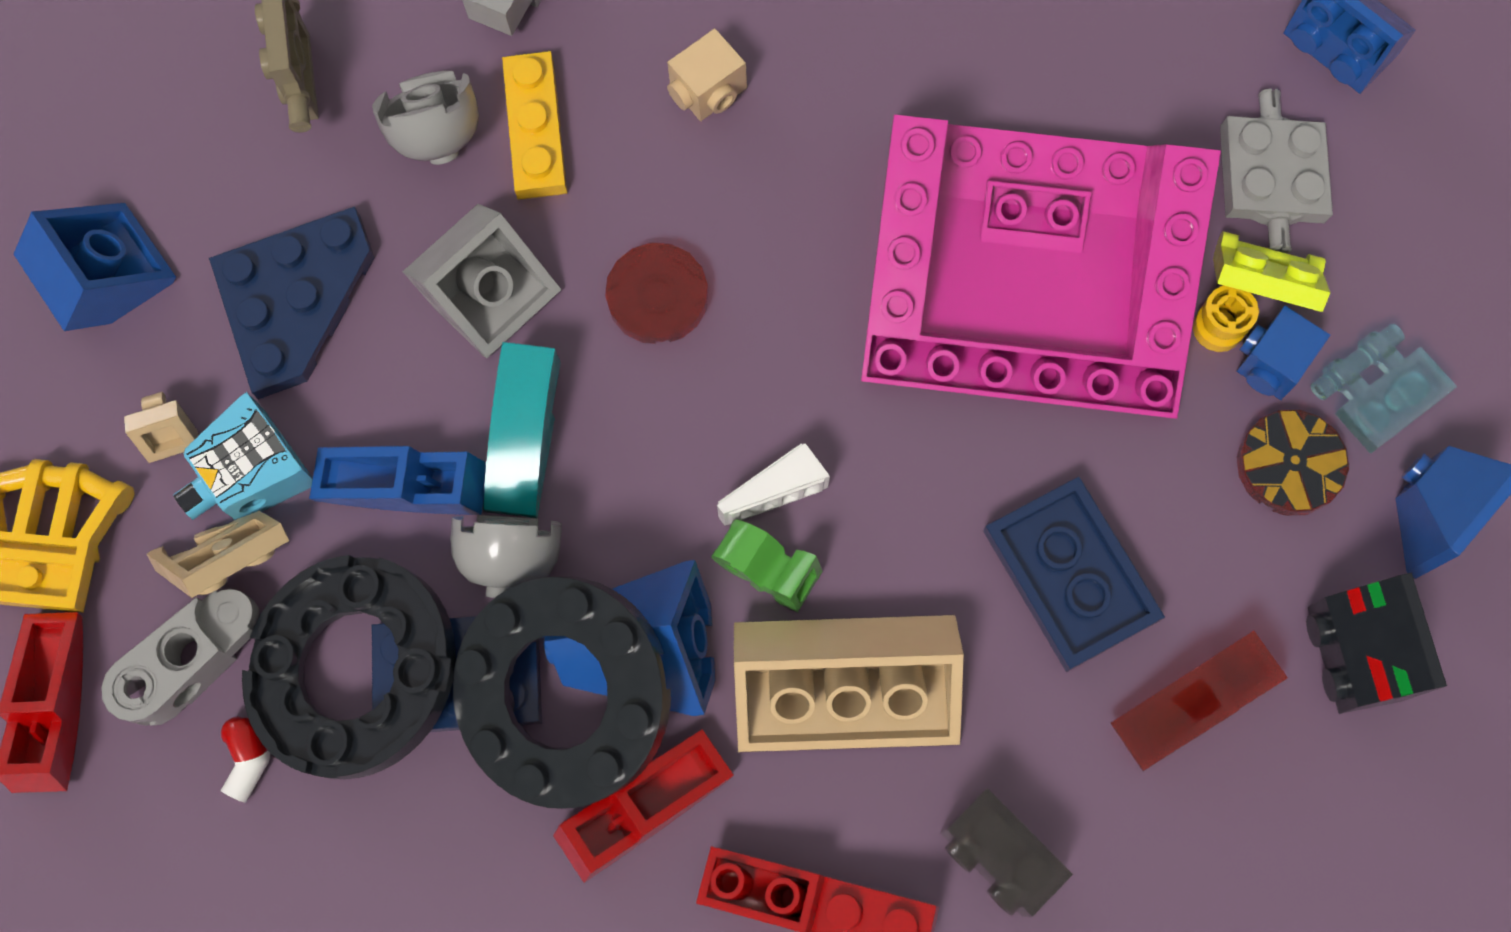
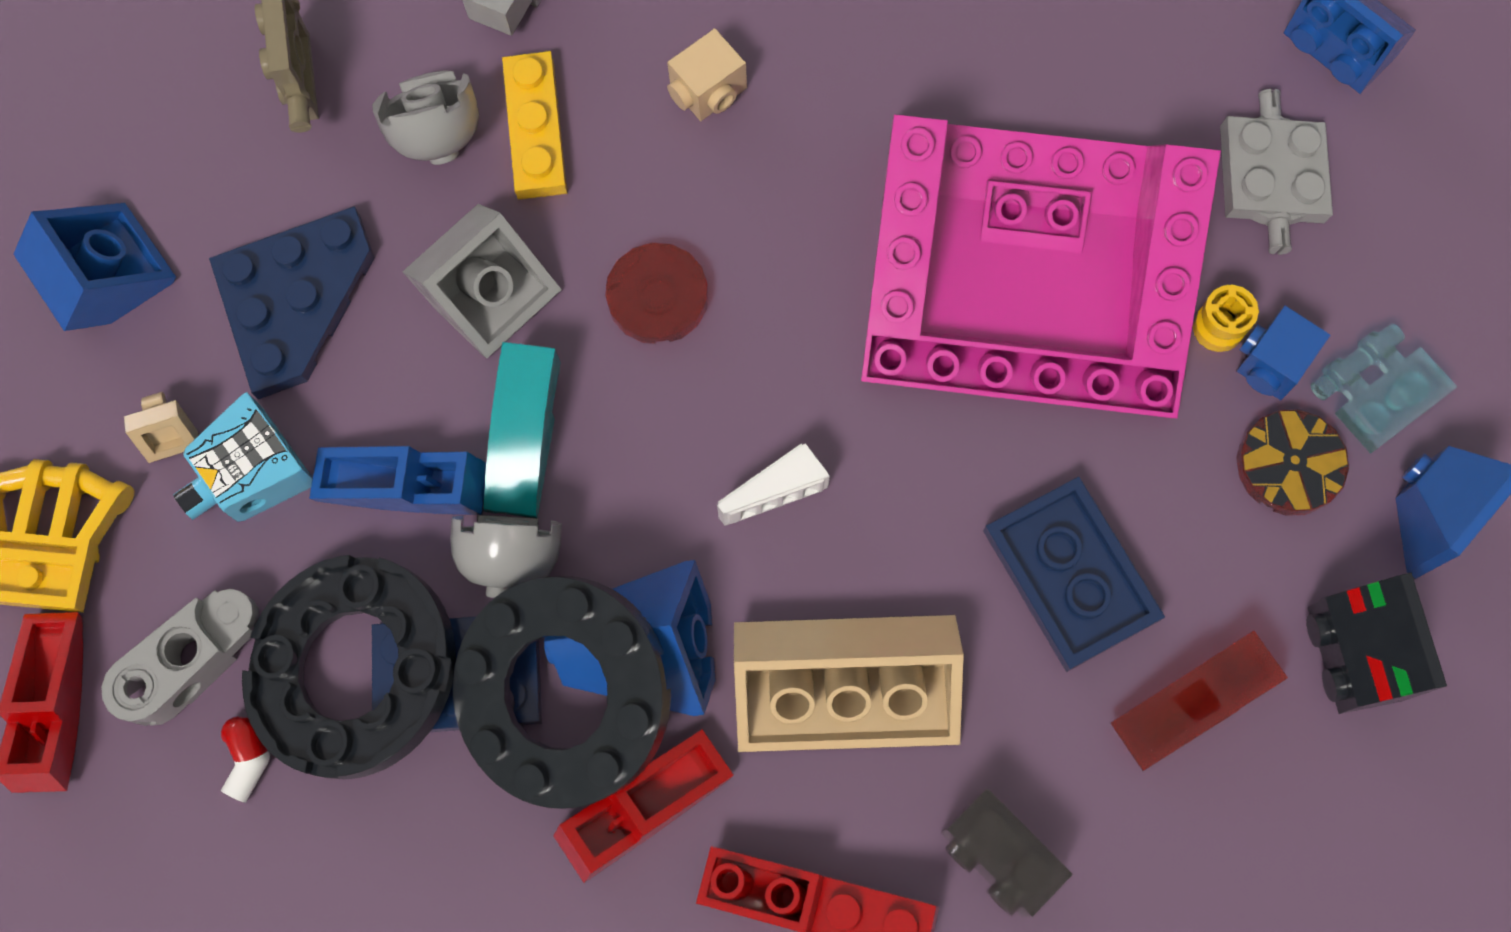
tan wing [147,511,289,598] -> none
bright green leg [711,519,823,613] -> none
neon yellow plate [1213,231,1331,312] -> none

